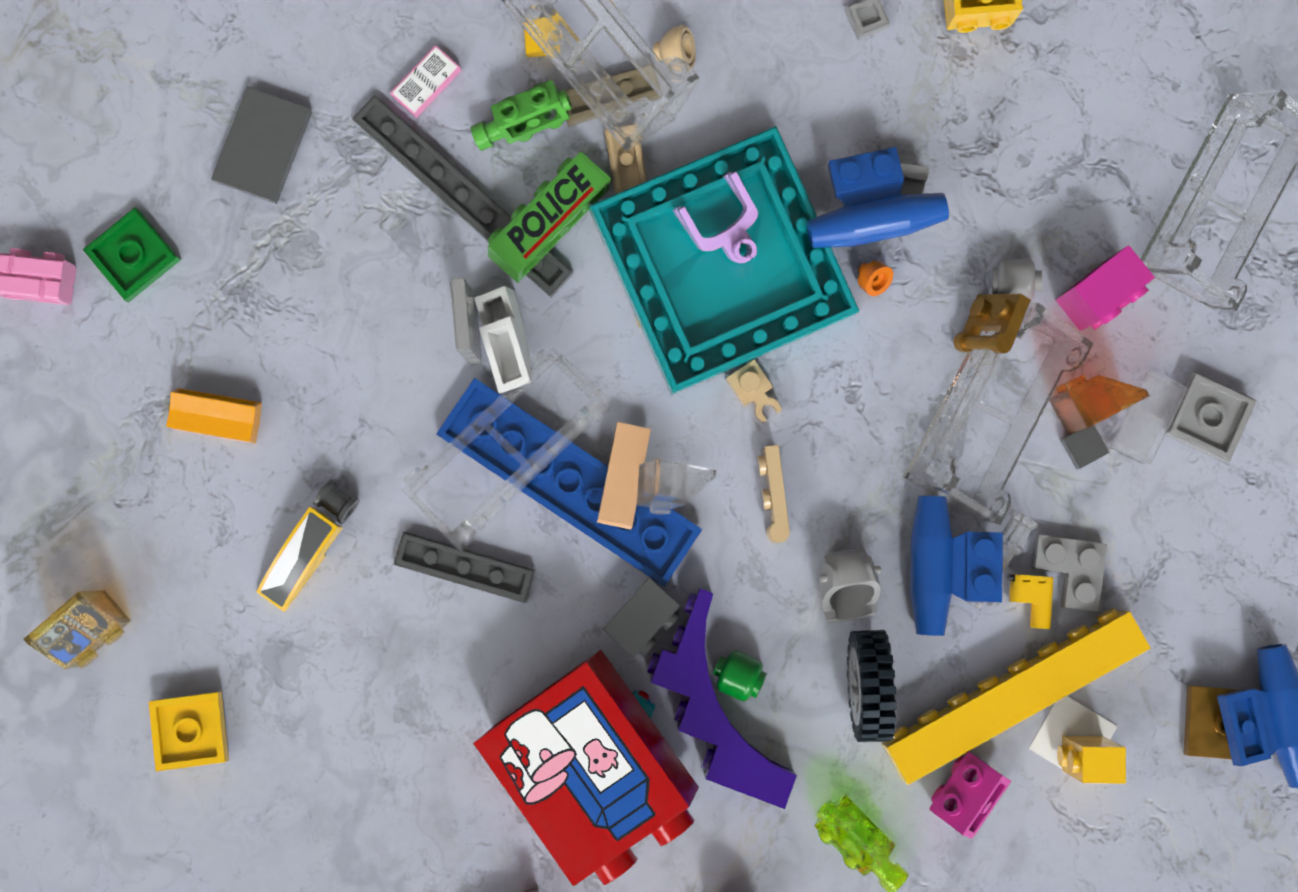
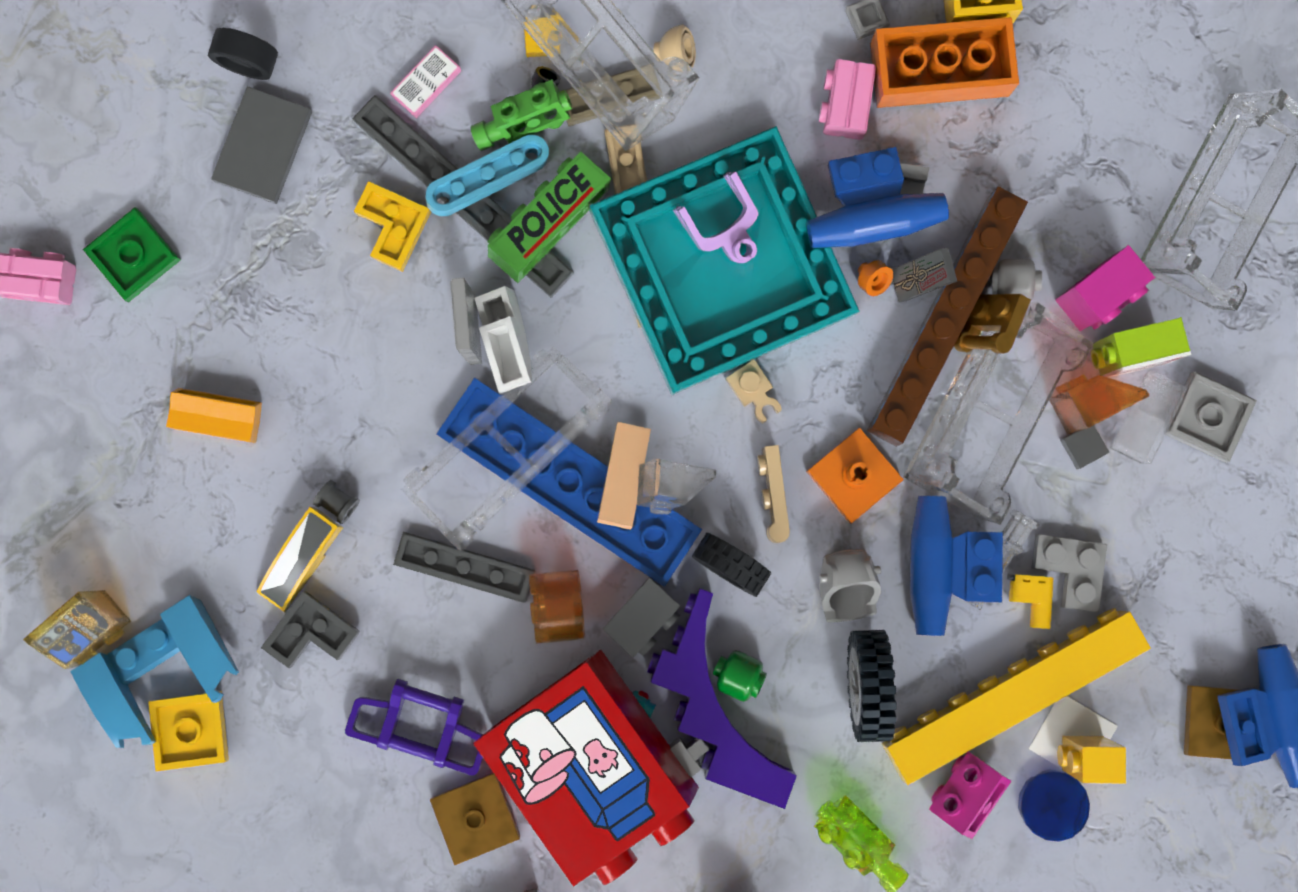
none -> dark azure wedge [70,595,239,748]
none -> black tyre [208,27,278,80]
none -> dark grey plate [261,591,360,668]
none -> dark purple bar [345,679,483,776]
none -> yellow plate [354,181,431,272]
none -> medium azure plate [426,135,549,216]
none -> pearl gold plate [430,773,521,866]
none -> clear orange brick [529,570,585,644]
none -> black hinge [531,66,561,88]
none -> light grey tile [669,737,709,778]
none -> black tyre [692,532,772,597]
none -> orange tile [806,427,904,524]
none -> bright pink brick [819,59,876,140]
none -> reddish brown brick [866,186,1028,447]
none -> orange brick [870,17,1019,108]
none -> dark grey tile [892,248,957,302]
none -> clear blue tile [1018,770,1090,842]
none -> lime piece [1091,317,1192,380]

